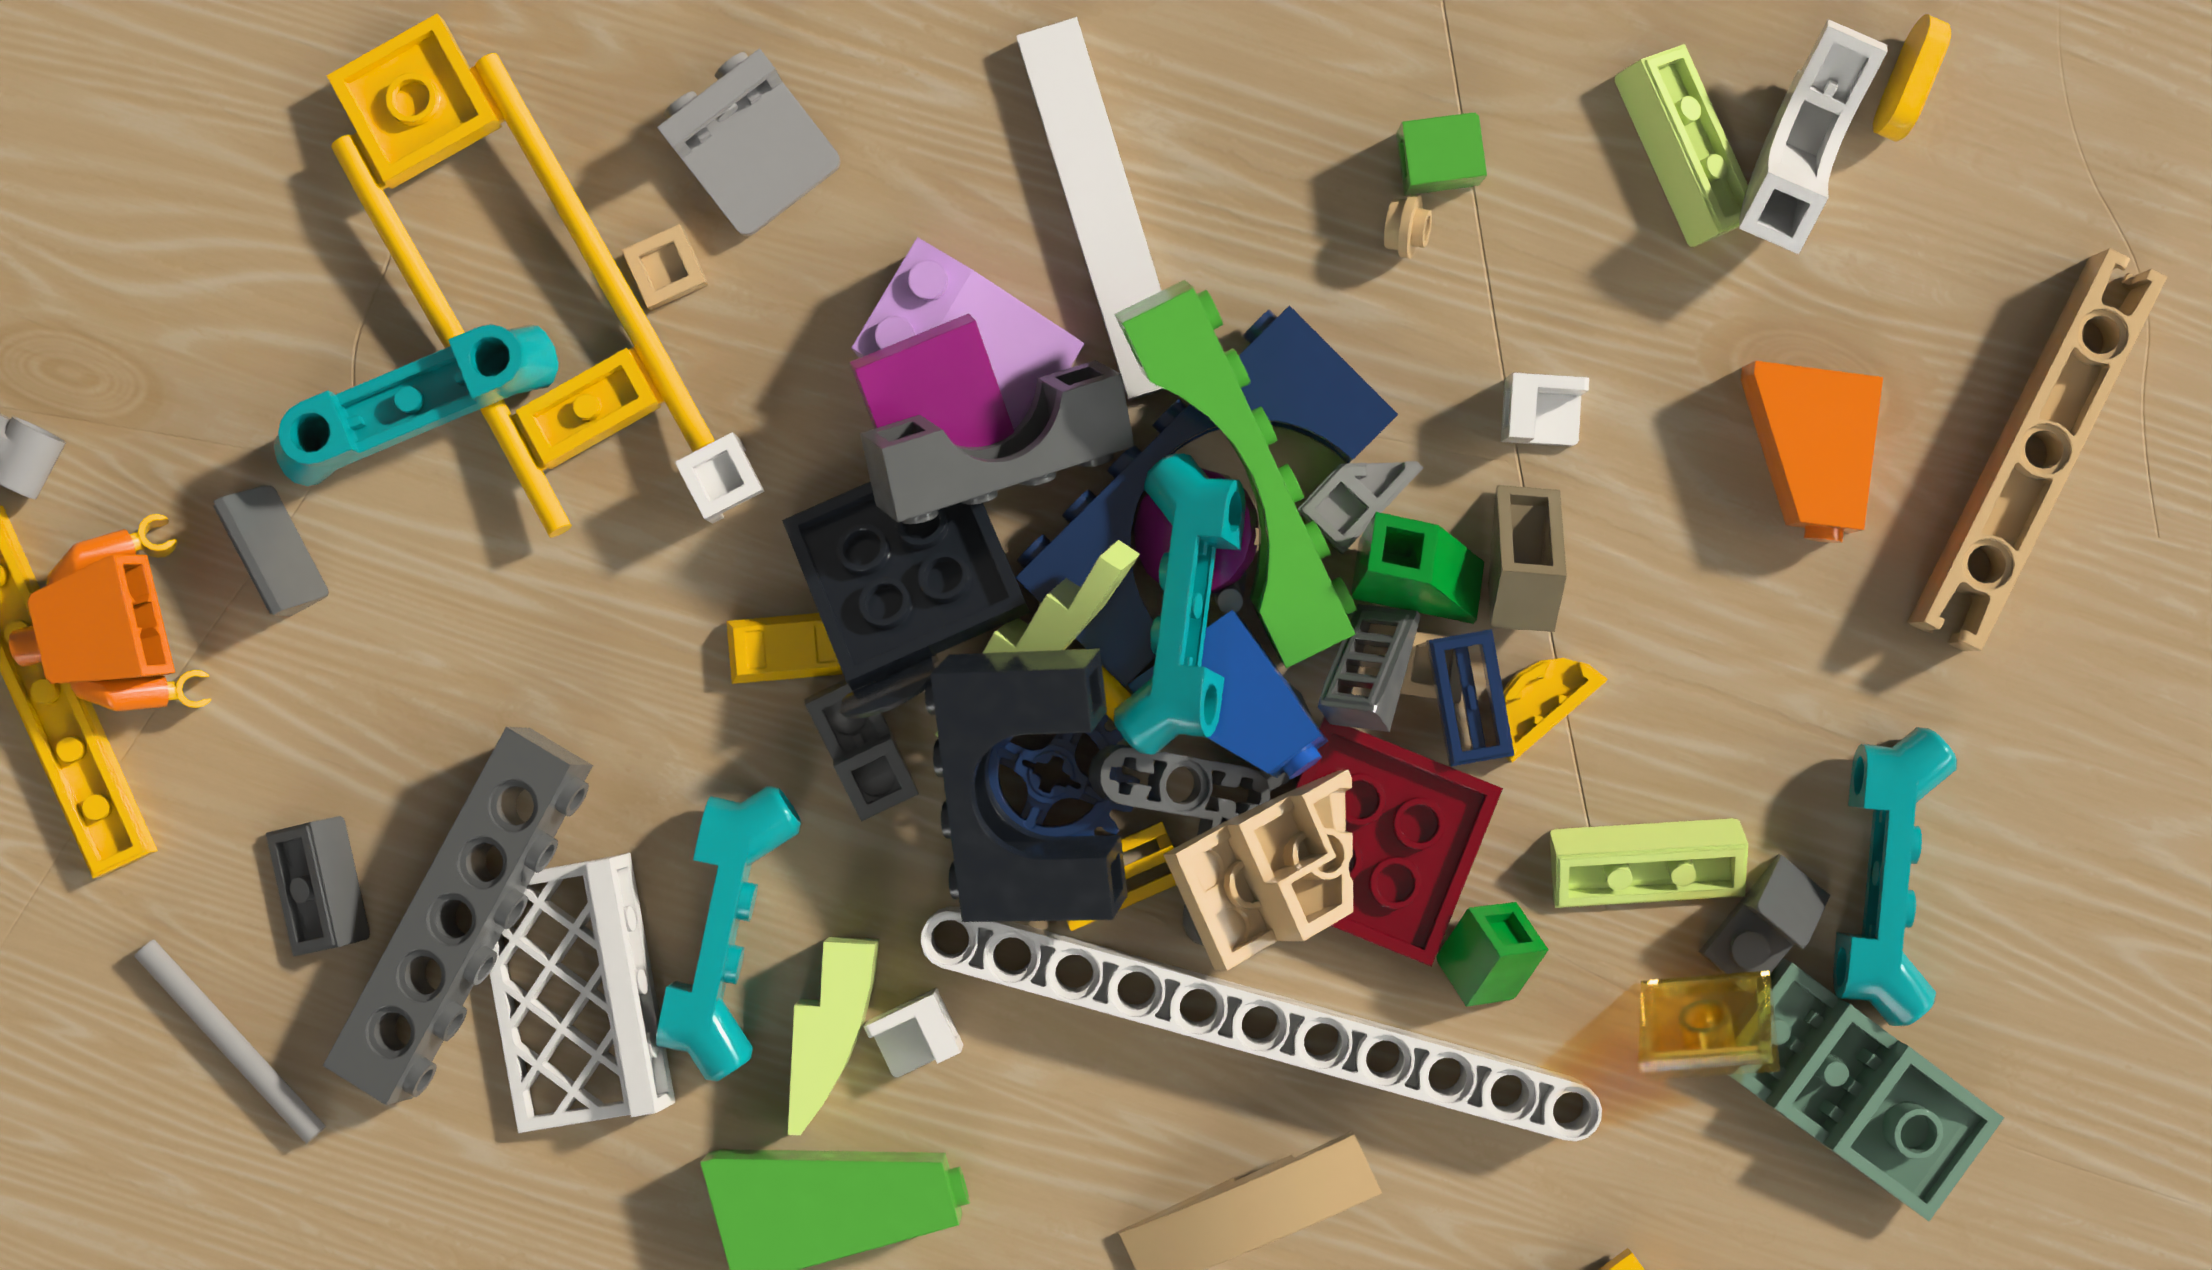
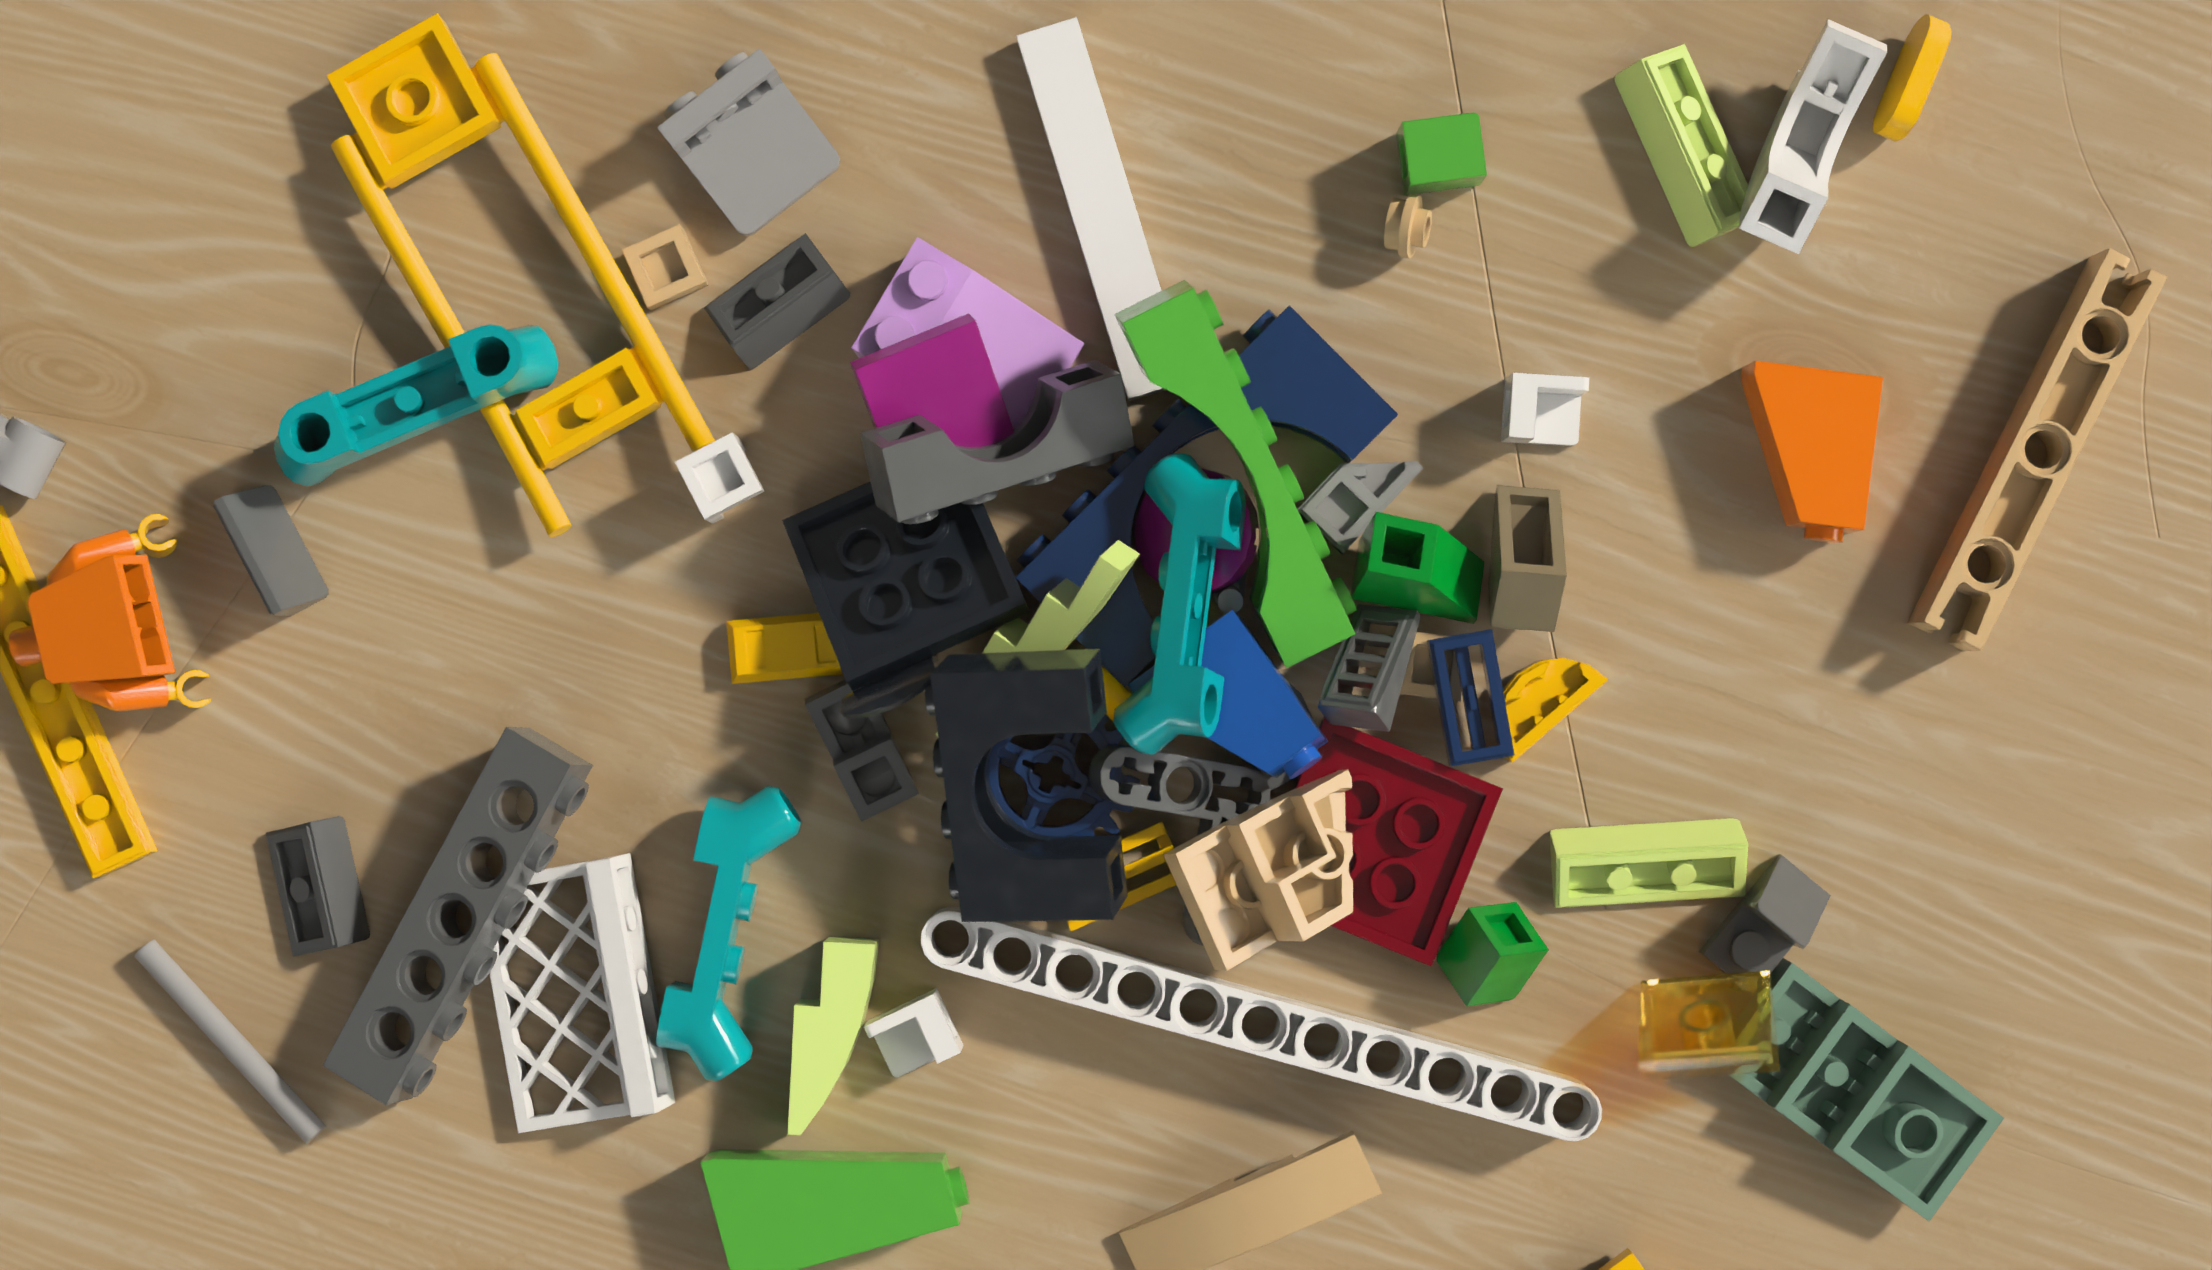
teal plate [1833,727,1957,1027] -> none
none -> dark grey slope [704,233,850,369]

